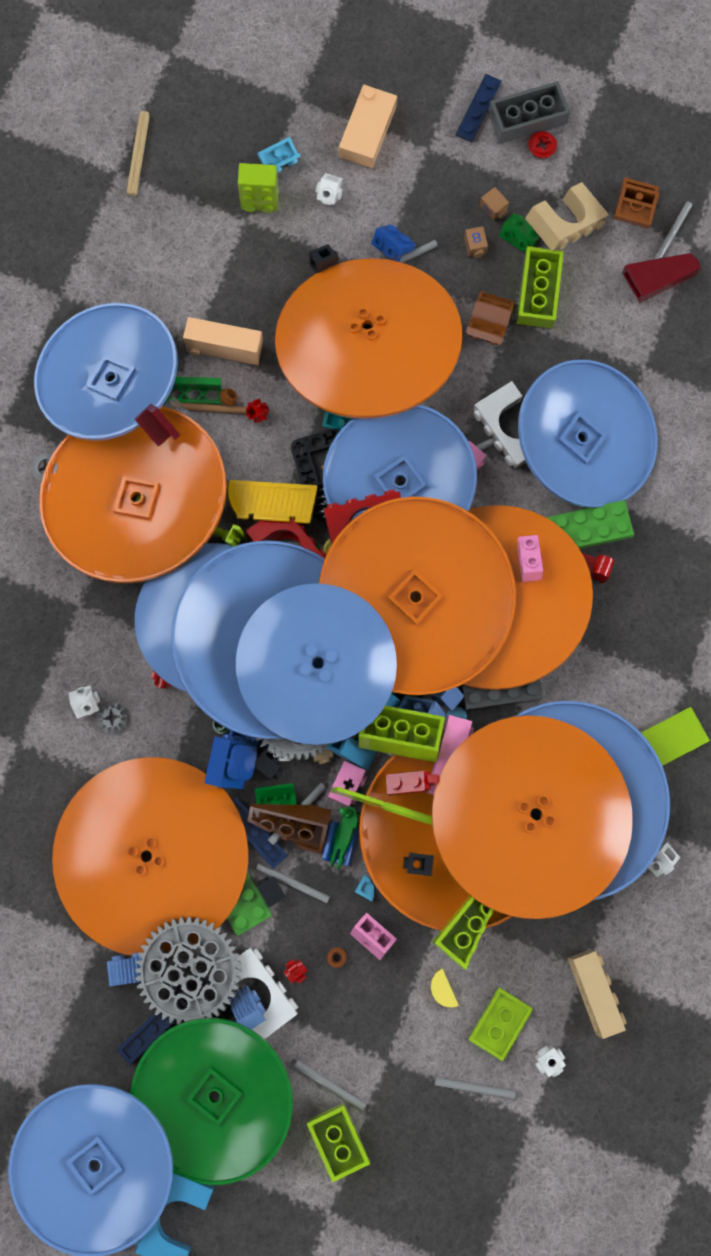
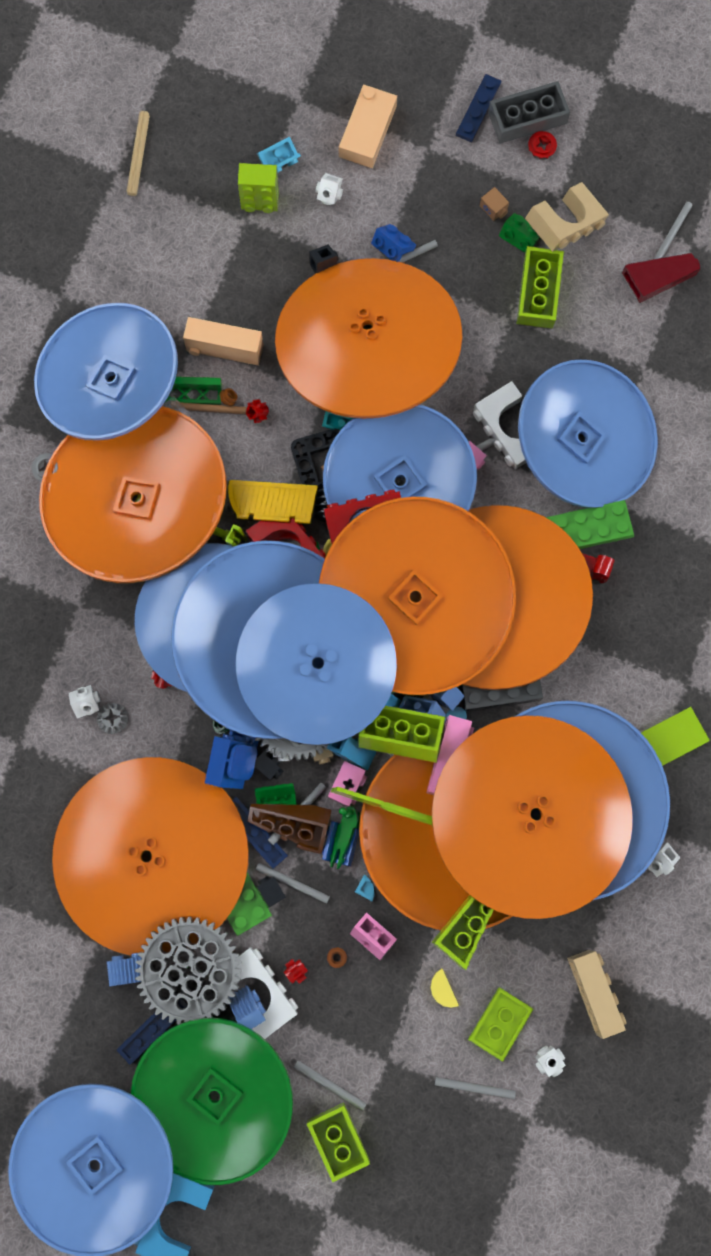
dark red panel [135,404,181,447] -> none
hinge [386,771,440,796] -> none
black brick [403,853,434,876] -> none
medium nougat brick [464,226,488,258] -> none
dark orange bracket [466,291,515,345] -> none
bright pink brick [517,535,543,582] -> none
dark orange bracket [614,177,660,229] -> none

